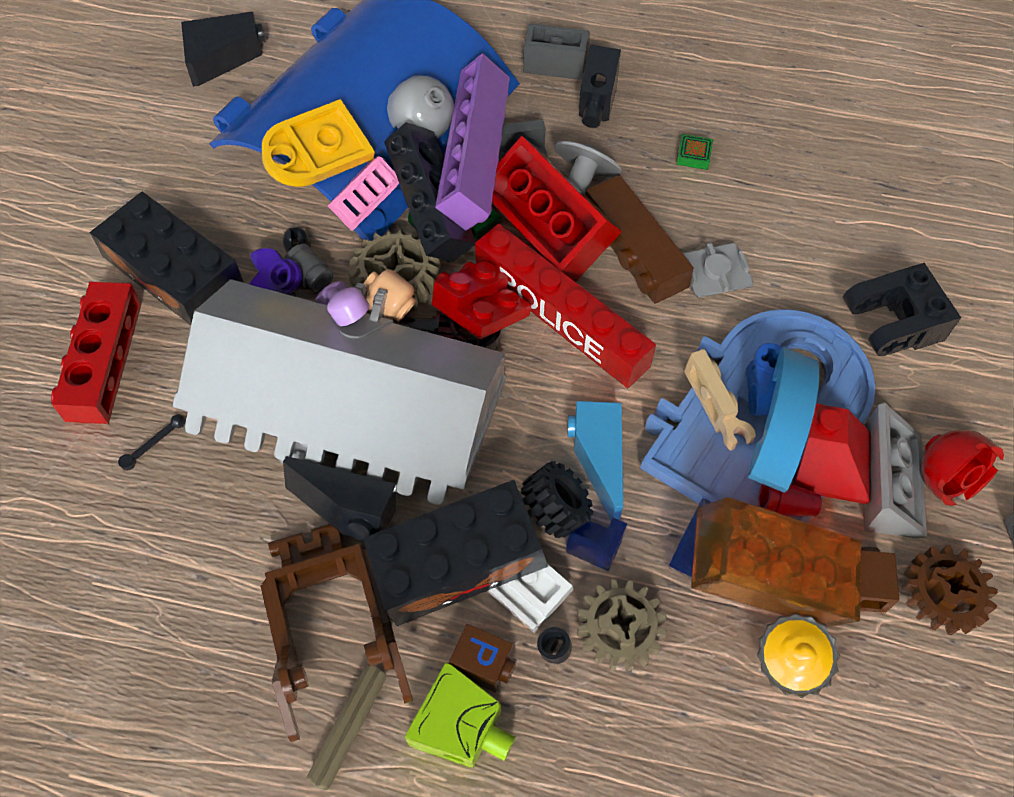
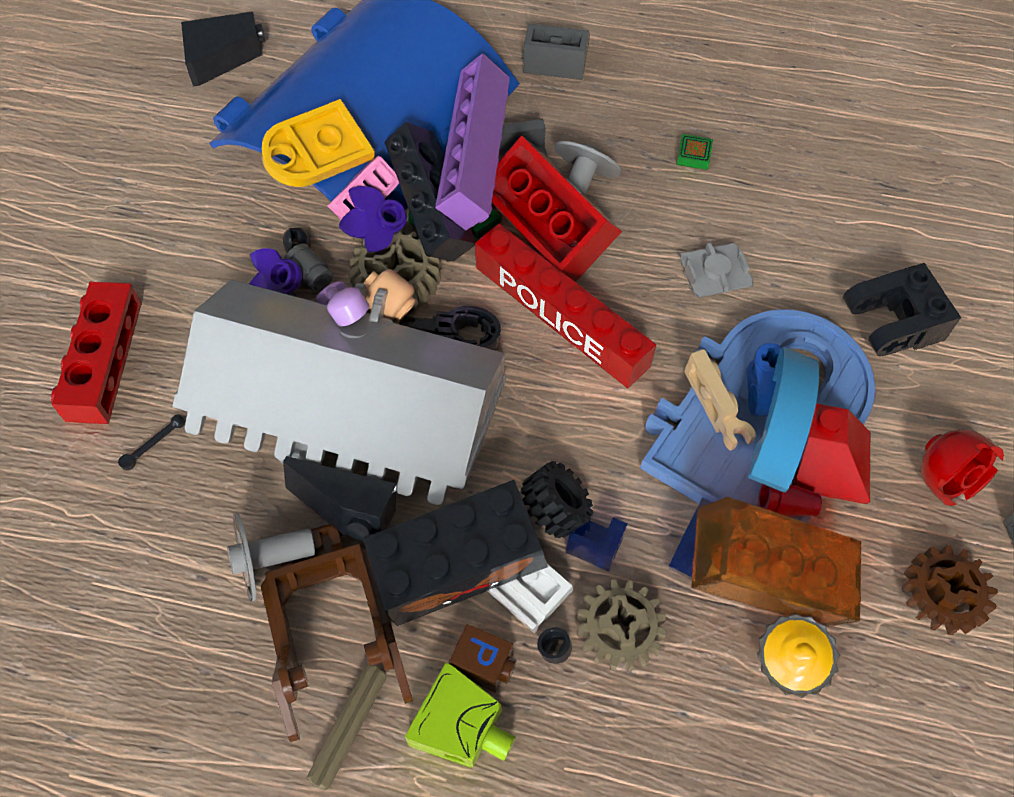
black brick [89,191,244,325] -> none
light grey cylinder [387,75,454,139] -> none
red plate [432,261,532,339] -> none
dark azure slope [567,401,623,522] -> none
black torso [579,44,621,128] -> none
reddish brown brick [585,175,694,304] -> none
reddish brown brick [843,547,900,613] -> none
light grey slope [864,403,927,538] -> none
none -> light grey piece [227,513,315,602]
none -> dark purple plate [339,186,407,252]

